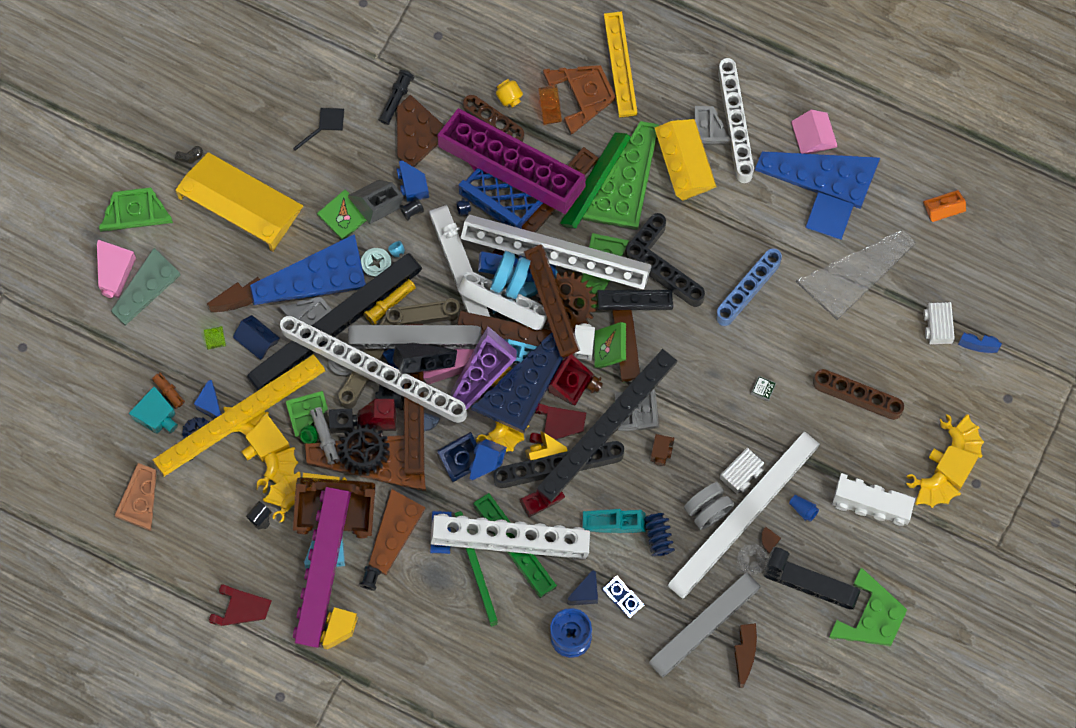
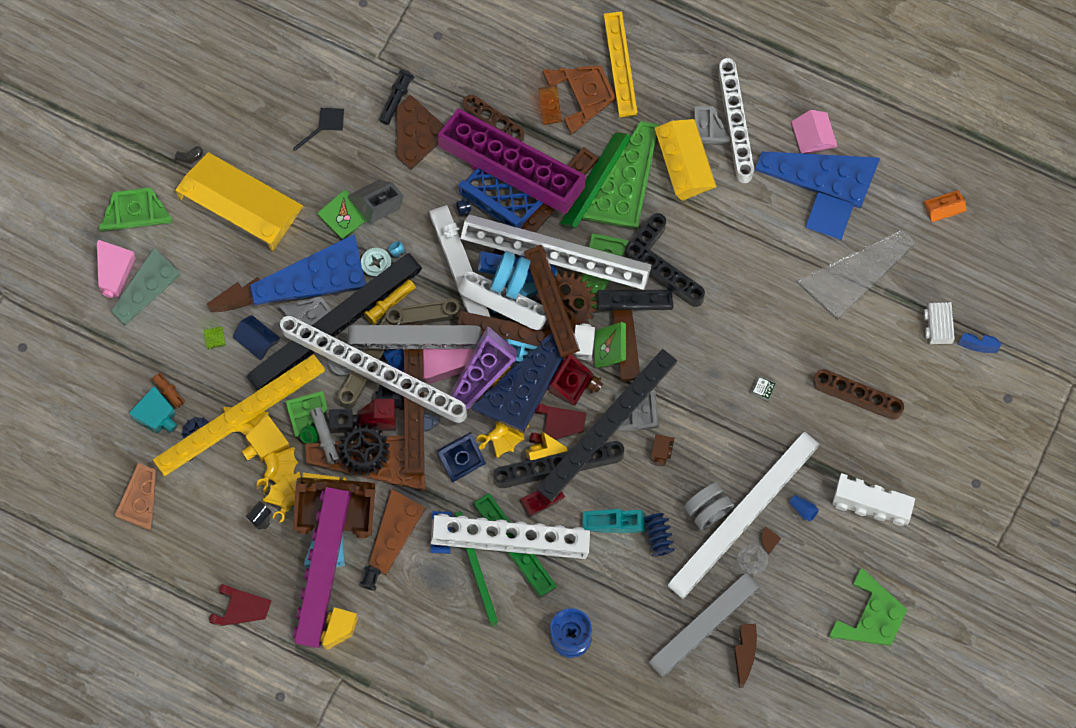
blue slope [194,380,221,419] -> none
black slope [393,343,457,374] -> none
blue slope [396,160,429,202] -> none
black bush [399,197,424,221] -> none
blue slope [469,439,507,480] -> none
yellow head [496,79,523,108] -> none
dark blue slope [567,570,598,605] -> none
slope [602,576,644,618] -> none
medium blue beam [716,249,782,326] -> none
white brick [720,448,764,494] -> none
black beam [763,547,861,610] -> none
yellow torso [906,414,984,508] -> none

